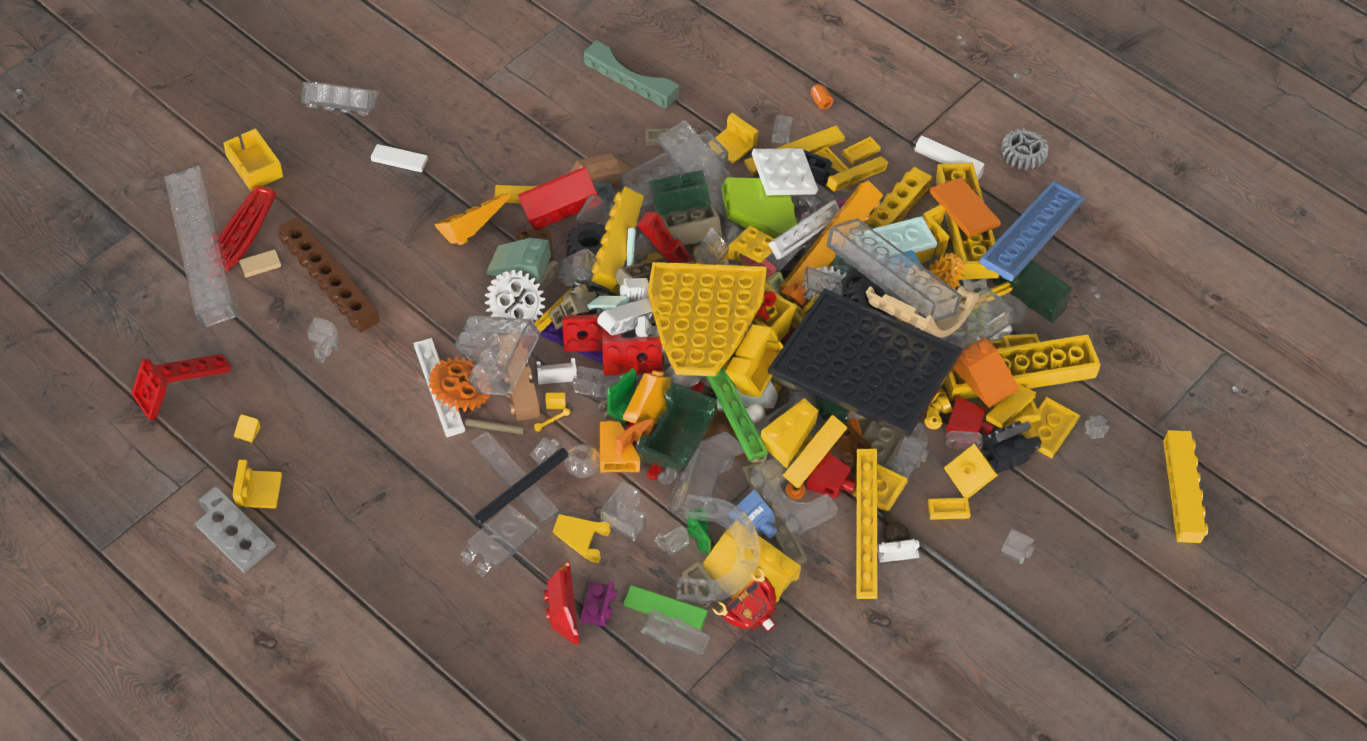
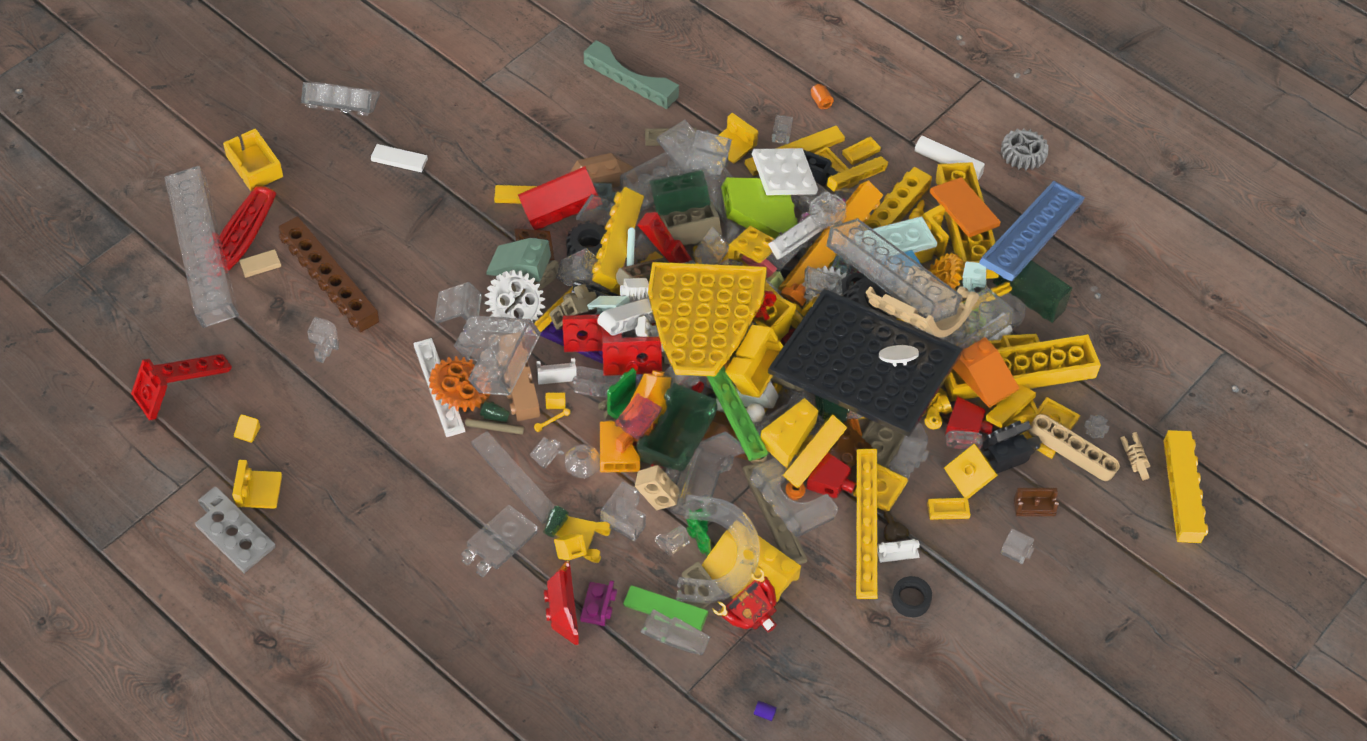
light orange wedge [435,193,511,245] -> none
black axle [473,448,568,525] -> none
medium blue torso [727,490,777,538] -> none
none -> clear bracket [434,282,482,326]
none -> clear green cone [480,400,510,422]
none -> clear green cone [543,506,569,538]
none -> yellow panel [554,534,587,560]
none -> clear pink plate [615,393,662,440]
none -> tan brick [635,465,679,511]
none -> clear brick [686,130,732,175]
none -> dark purple hinge [754,701,777,721]
none -> clear plate [809,192,846,228]
none -> white piece [879,345,919,366]
none -> black tyre [892,576,932,618]
none -> yellow bar [909,199,925,219]
none -> light aqua hinge [963,261,986,294]
none -> reddish brown hinge [1014,488,1059,516]
none -> tan beam [1029,414,1120,481]
none -> tan hinge [1120,432,1150,481]

